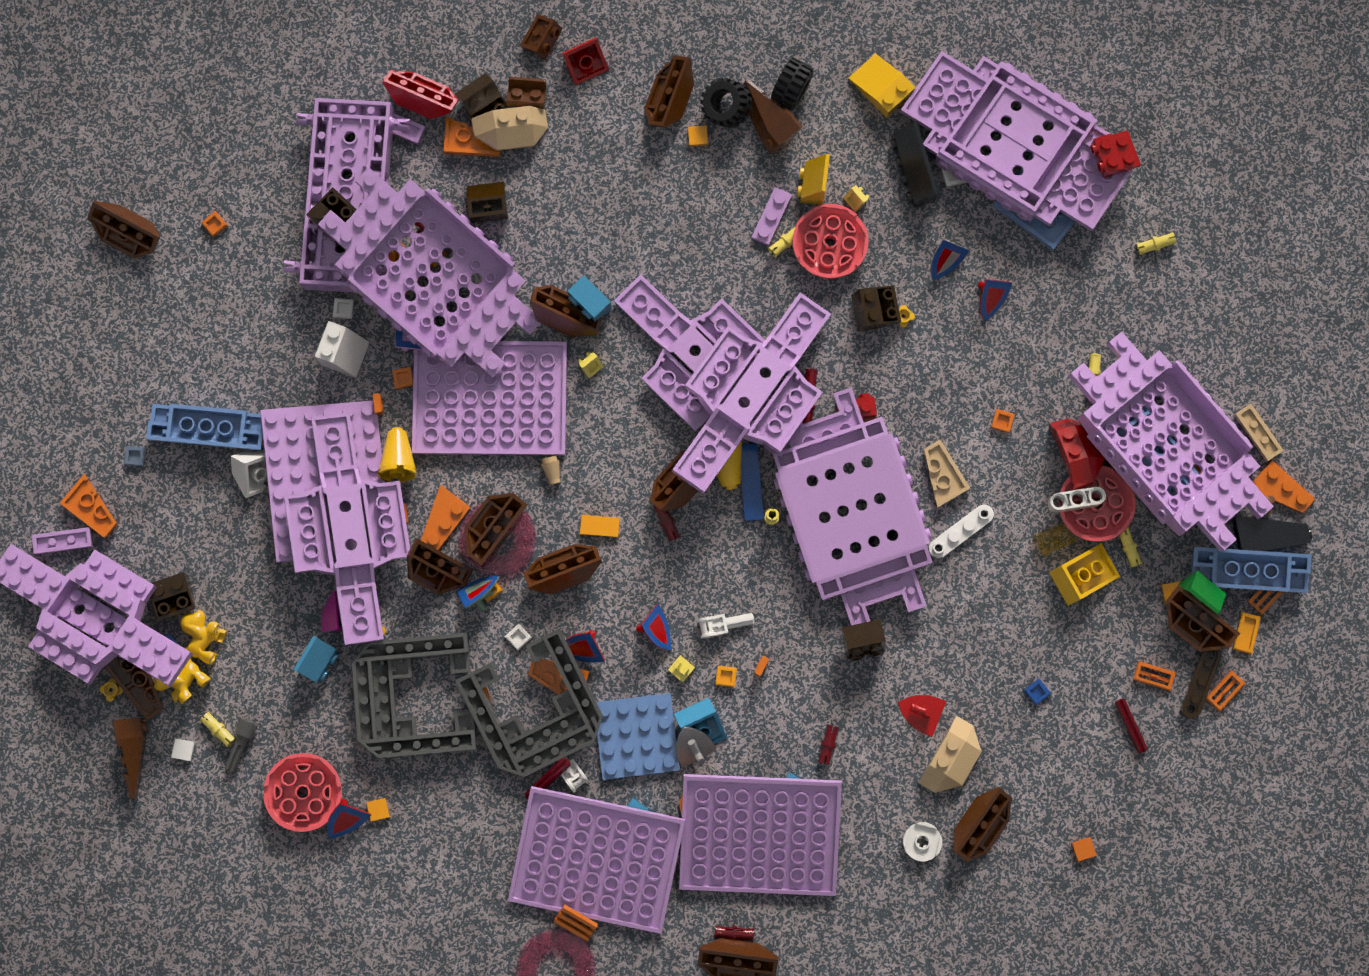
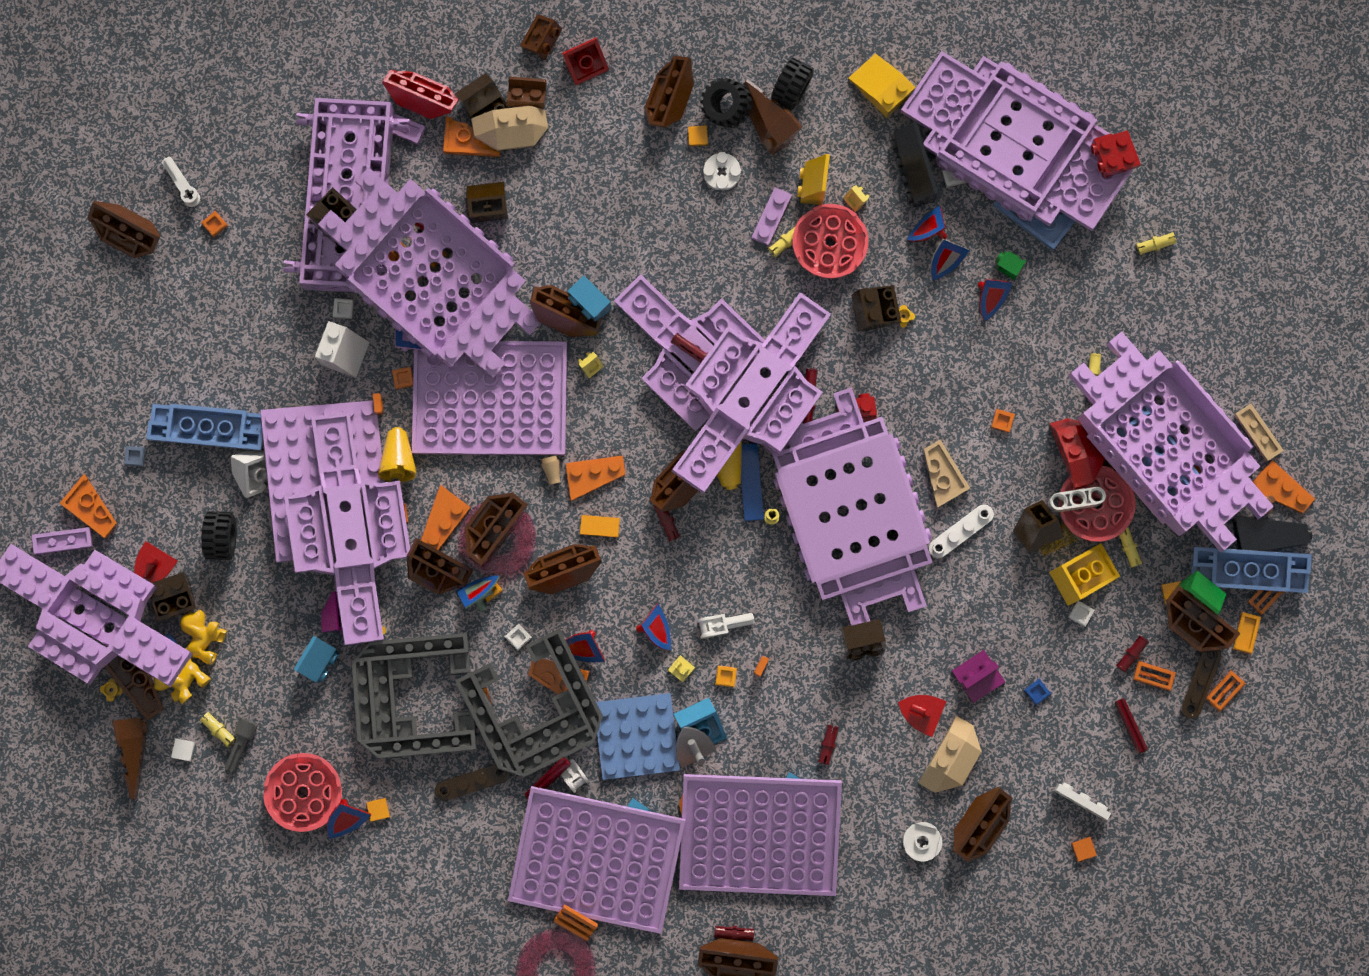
none -> red shield [134,541,178,583]
none -> white connector [162,157,200,207]
none -> black tyre [201,511,237,560]
none -> dark brown plate [435,764,510,801]
none -> orange wing [566,456,625,501]
none -> dark red pin [670,333,709,365]
none -> white plate [703,152,741,190]
none -> shield [907,206,947,242]
none -> magenta bracket [951,650,1005,703]
none -> green window [995,251,1026,280]
none -> dark brown slope [1013,500,1064,554]
none -> white plate [1054,783,1111,820]
none -> white tile [1068,601,1095,627]
none -> dark red pin [1116,635,1149,673]

